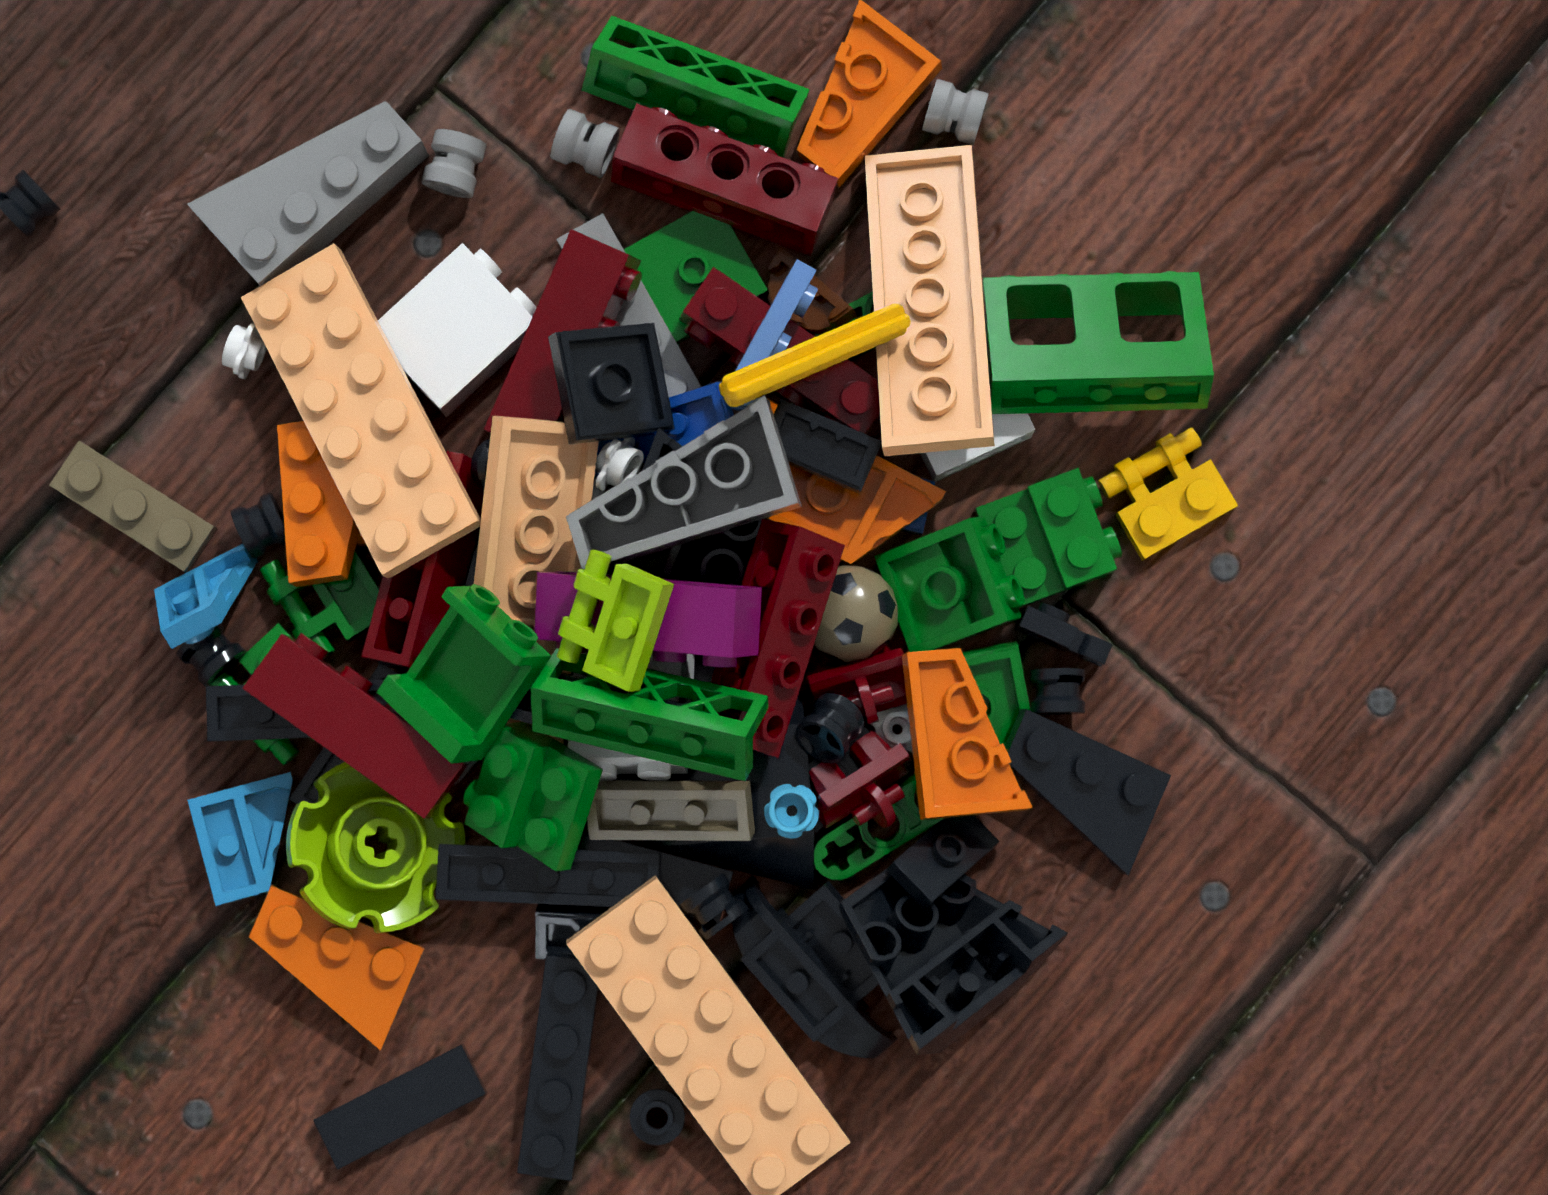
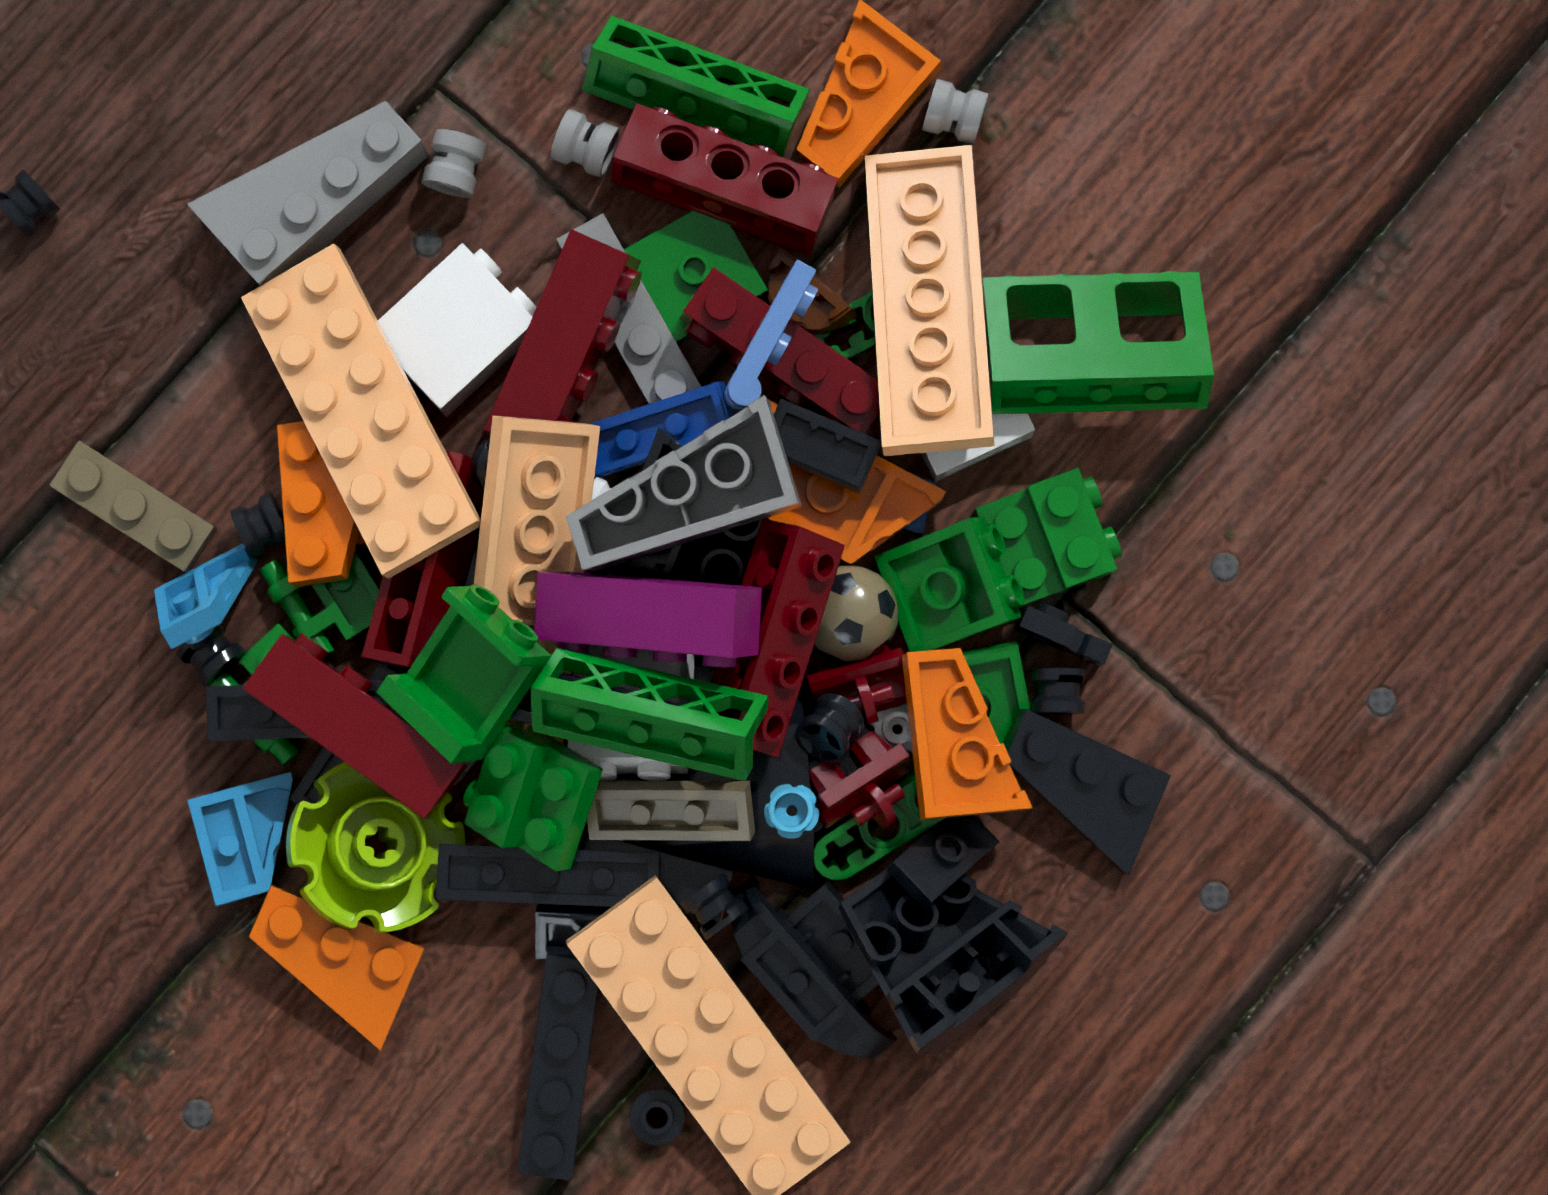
white plate [222,323,266,379] -> none
black tile [313,1044,487,1170] -> none
black plate [548,323,675,444] -> none
lime plate [557,550,674,692] -> none
white plate [595,437,643,491] -> none
yellow axle [719,304,911,407] -> none
yellow plate [1098,427,1238,561] -> none

